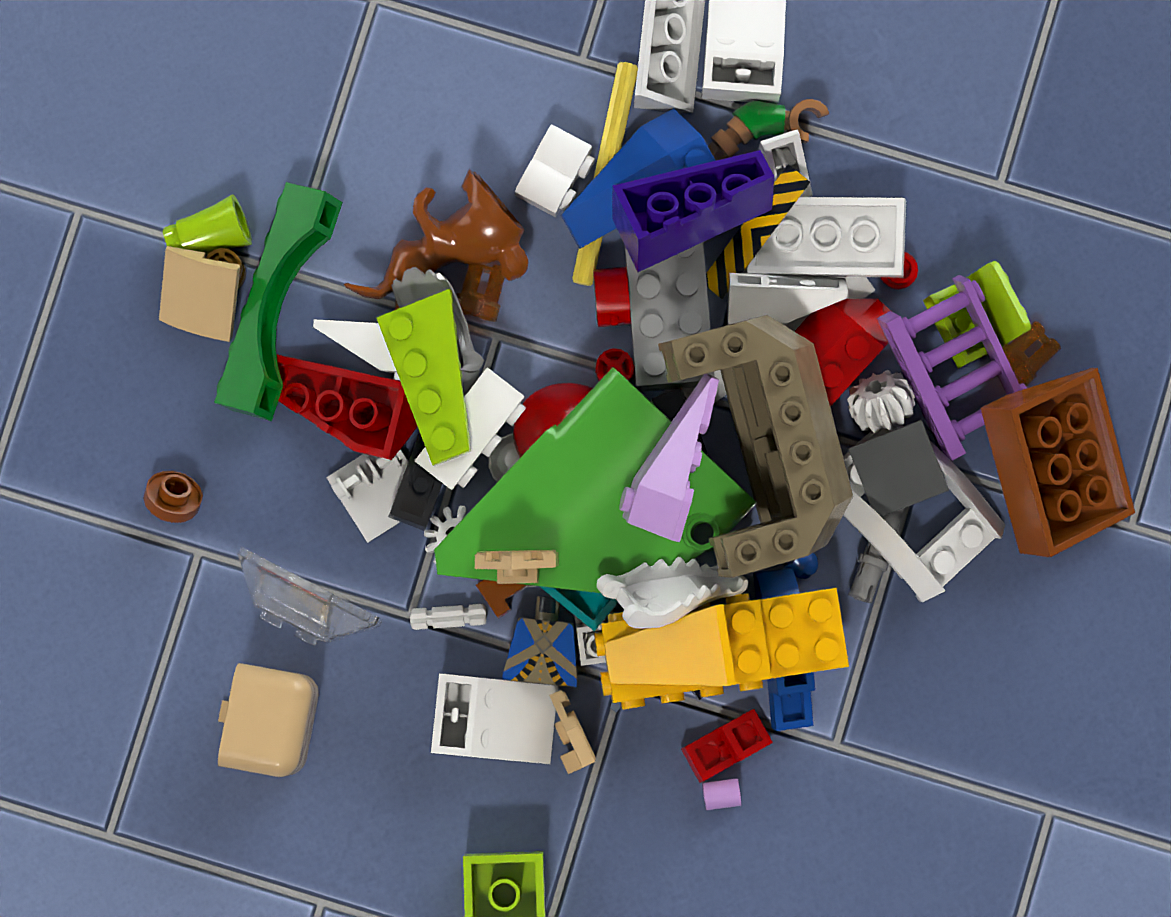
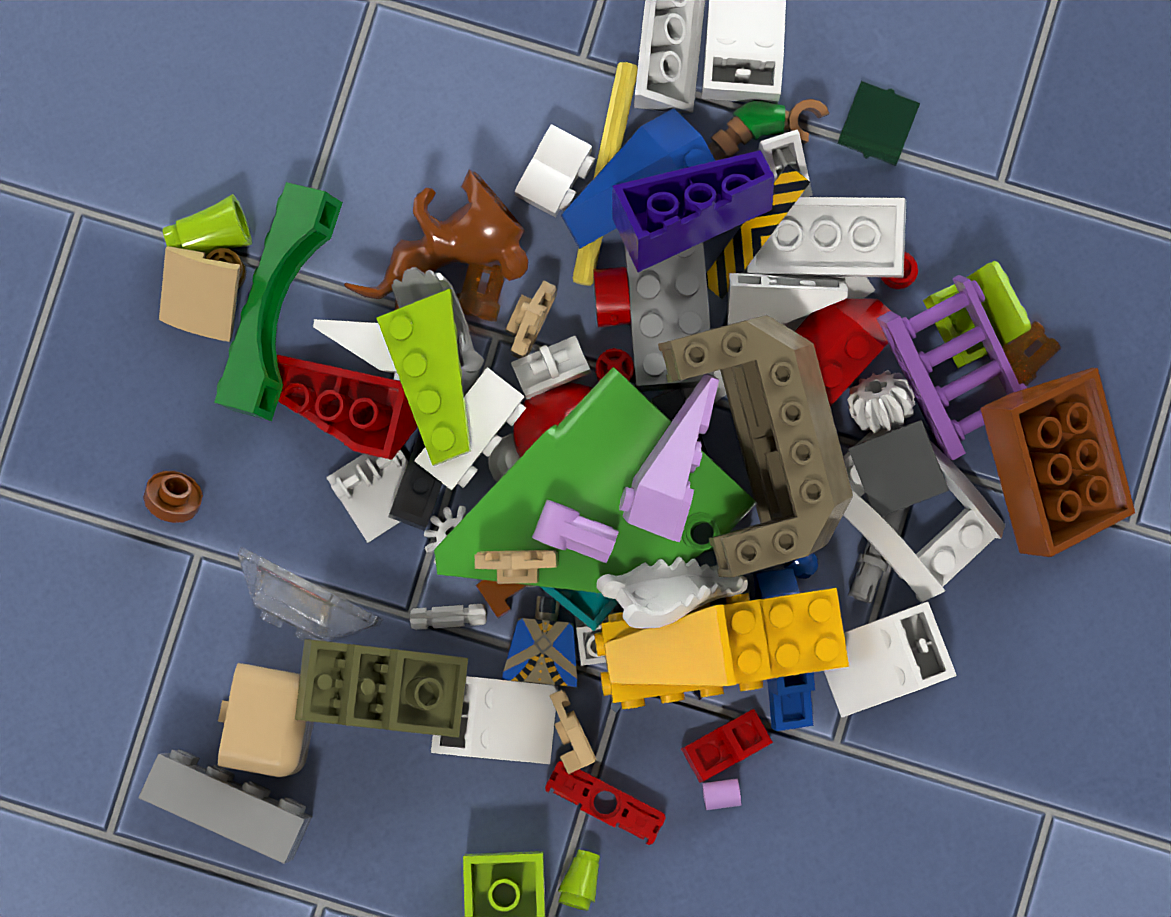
none -> light grey brick [138,749,313,864]
none -> olive slope [295,639,468,737]
none -> tan plate [505,280,557,359]
none -> white hips [511,336,591,400]
none -> lavender piece [532,500,619,563]
none -> red piece [545,761,666,845]
none -> lime cone [558,849,600,911]
none -> white slope [824,602,957,718]
none -> clear green piece [837,81,920,166]

